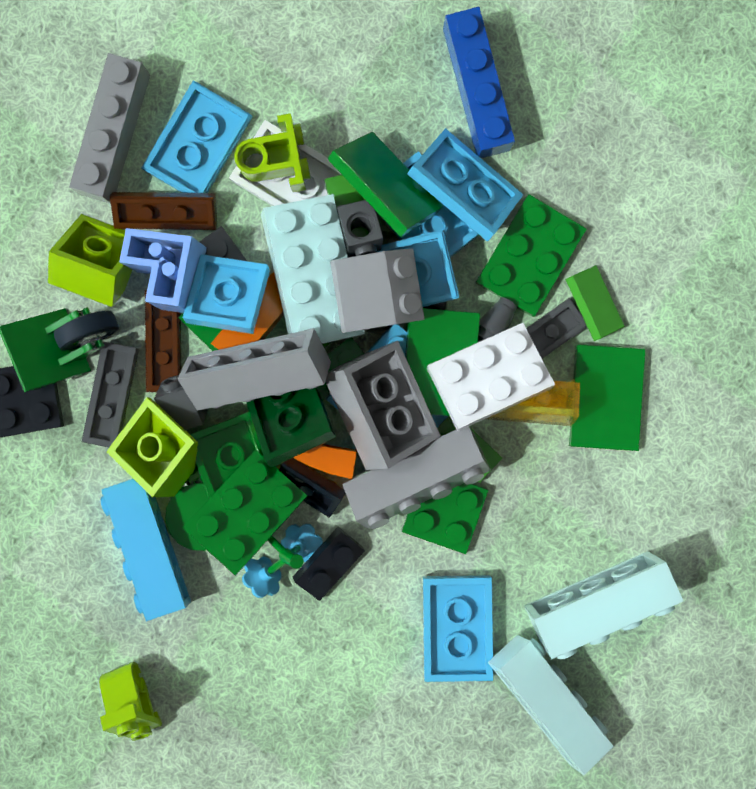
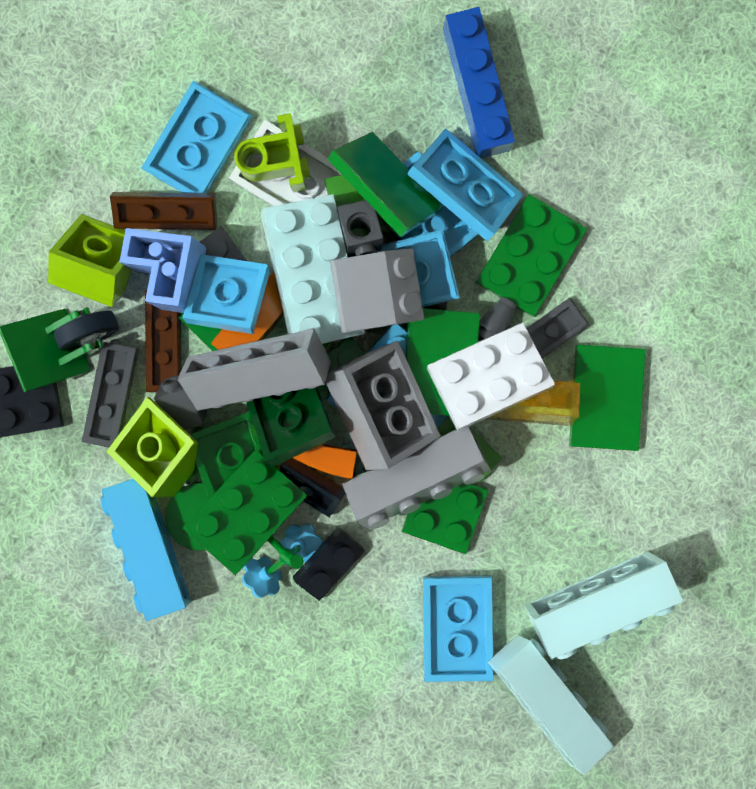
light grey brick [69,53,150,204] -> none
lime pin [99,662,162,741] -> none
bright green tile [565,265,625,341] -> none

